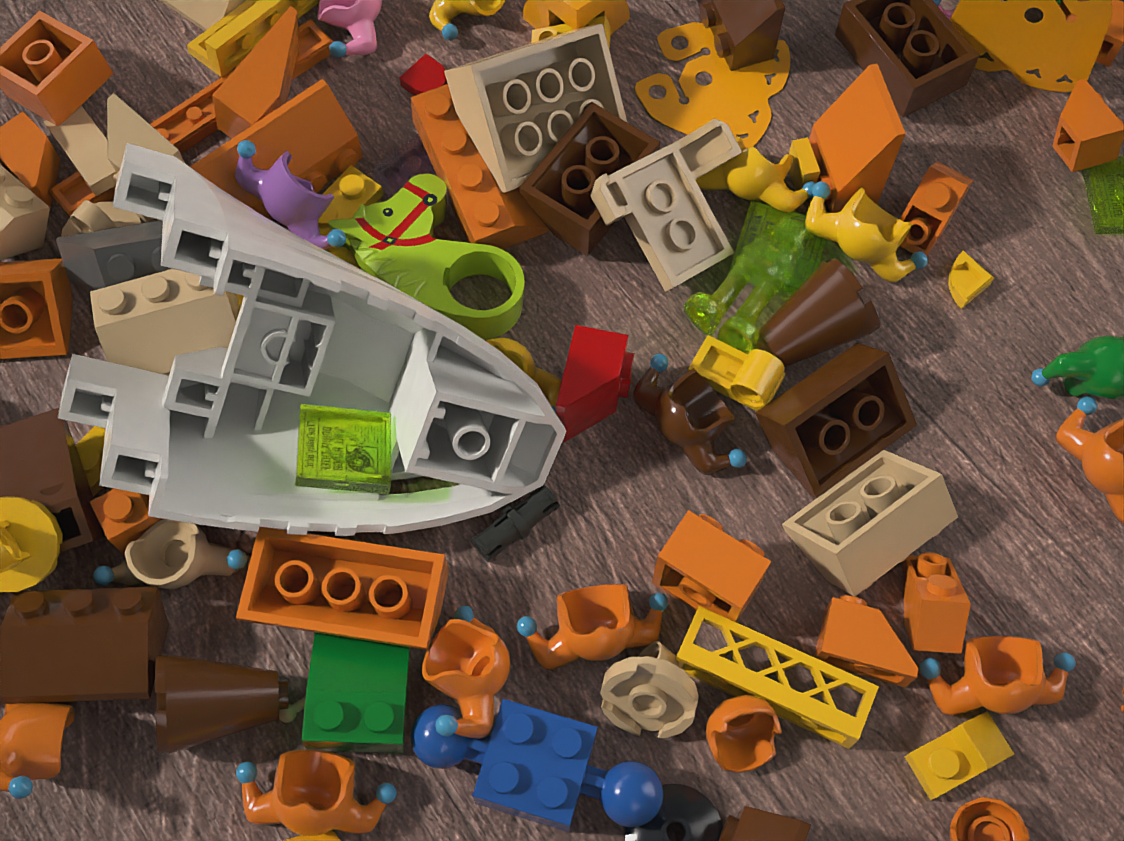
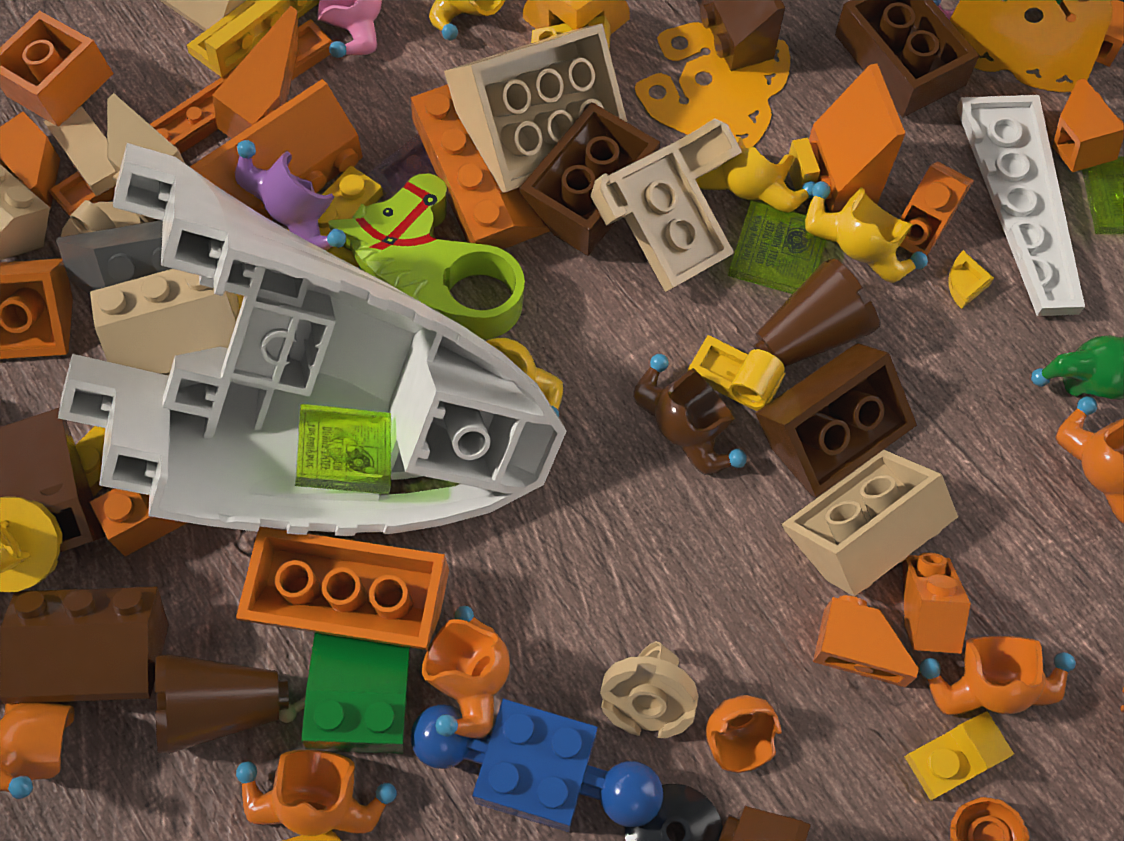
tan piece [93,519,248,589] -> none
red tile [399,53,448,96] -> none
pearl dark grey pin [471,485,560,562] -> none
orange piece [516,584,669,670] -> none
red slope [556,325,635,443] -> none
orange brick [652,510,771,623] -> none
yellow fence [675,606,879,749] -> none
clear neon green piece [683,216,809,353] -> none
none -> white wing [957,95,1085,316]

